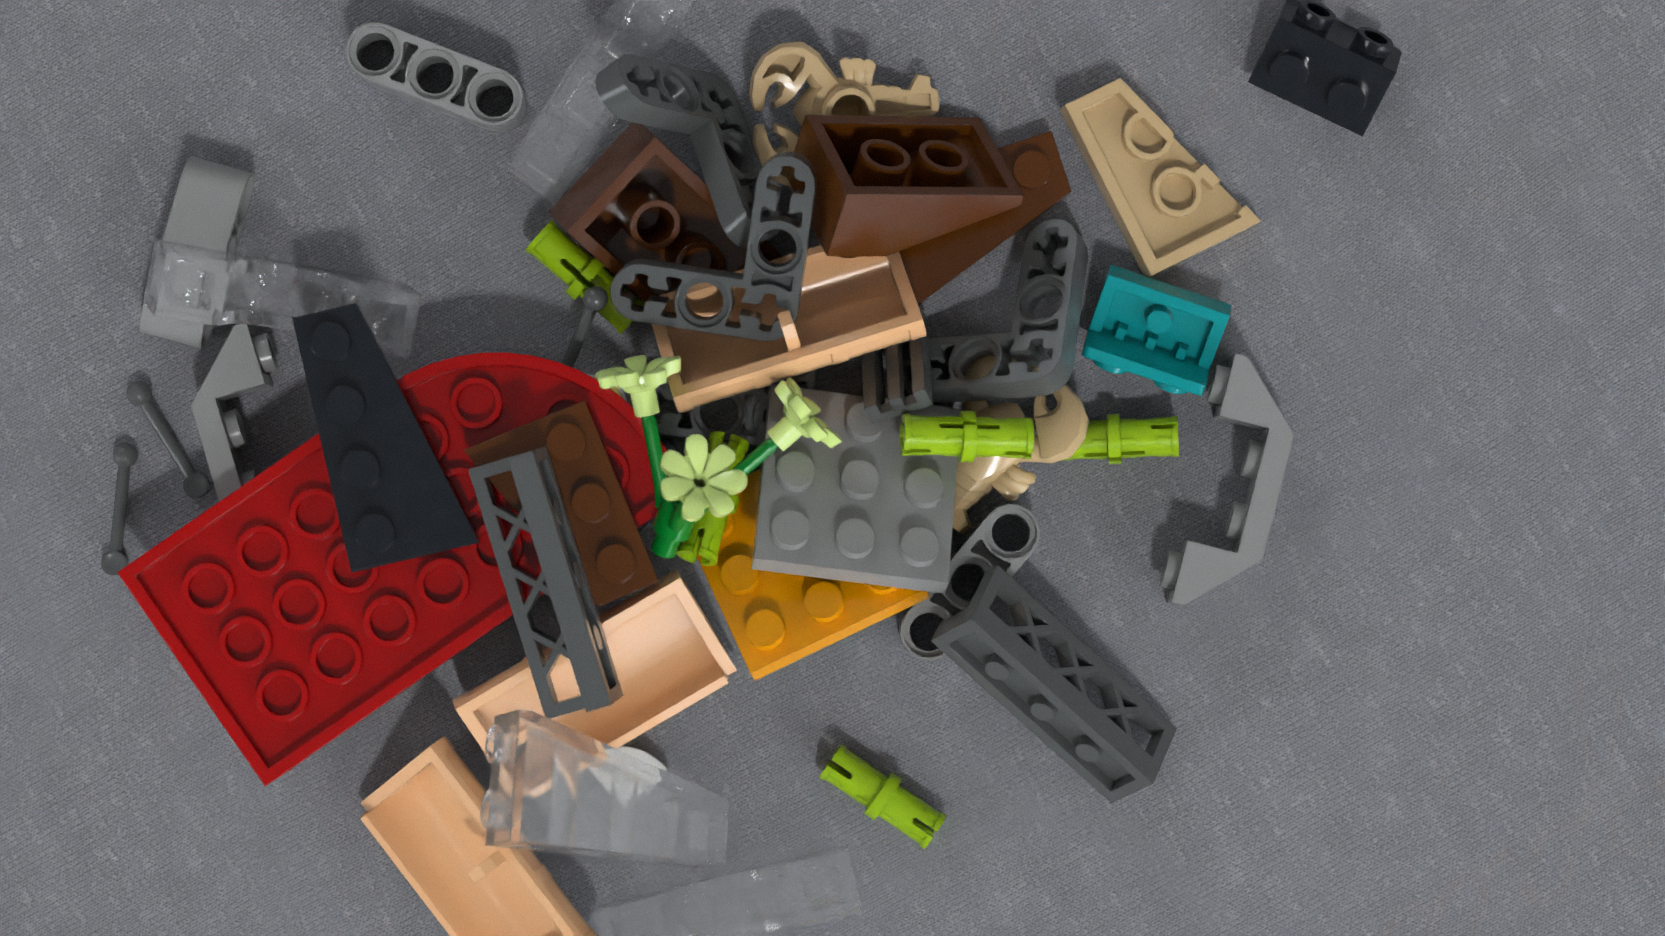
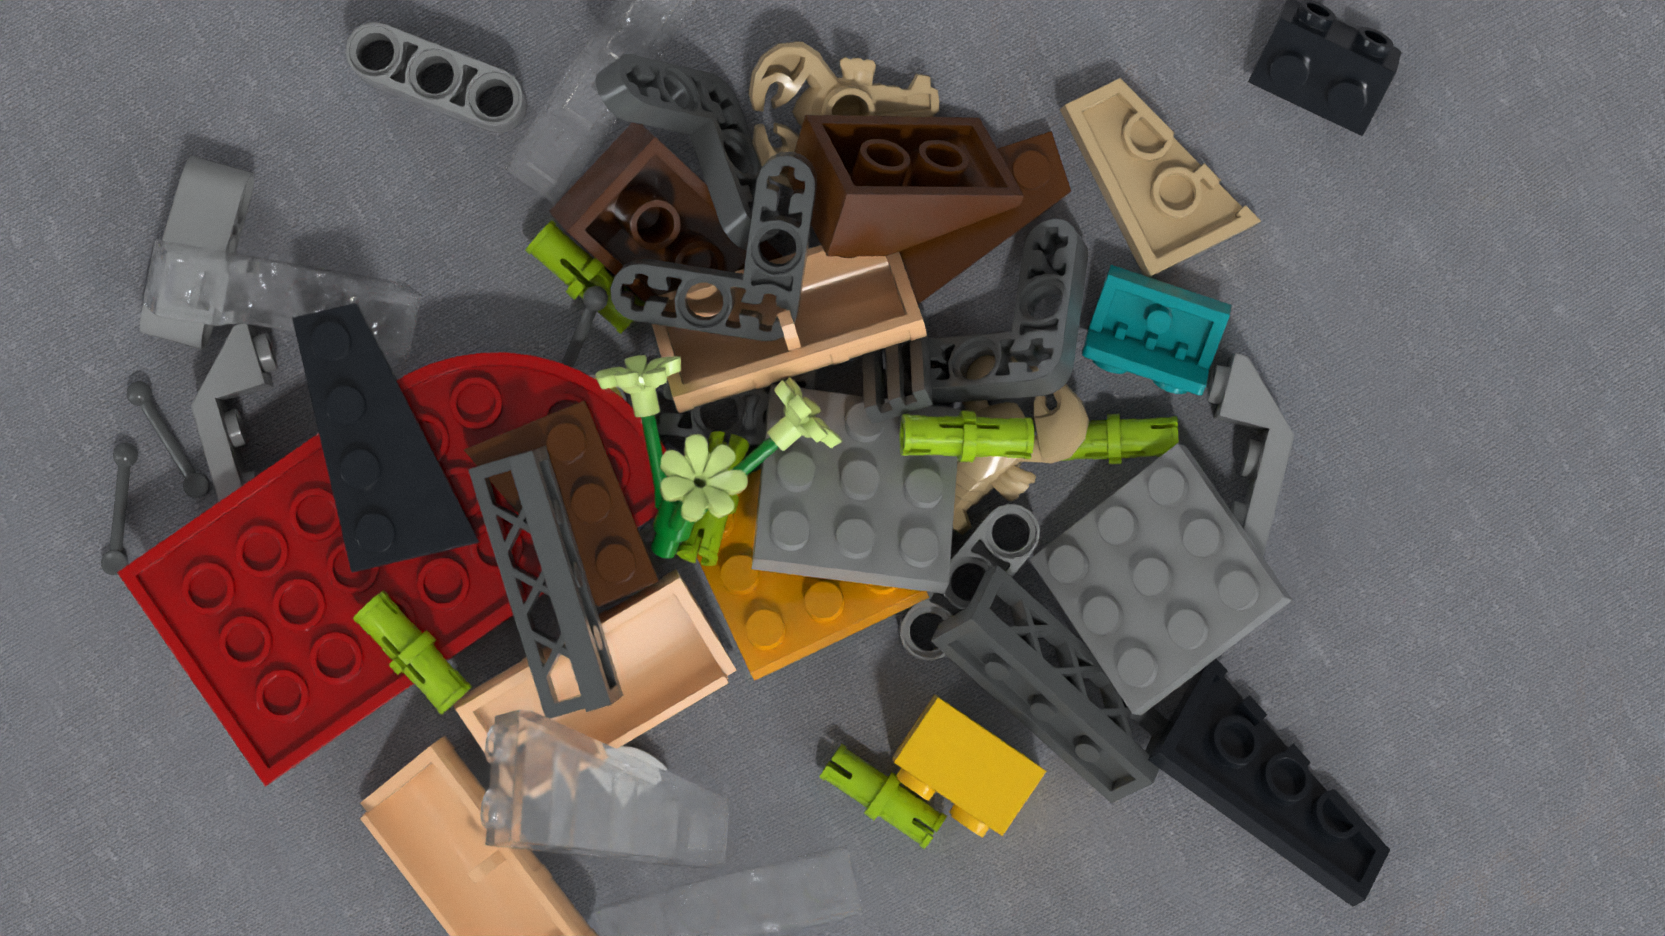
none -> lime pin [353,590,473,715]
none -> yellow brick [892,694,1046,838]
none -> light grey plate [1030,443,1292,715]
none -> black wing [1148,659,1390,907]

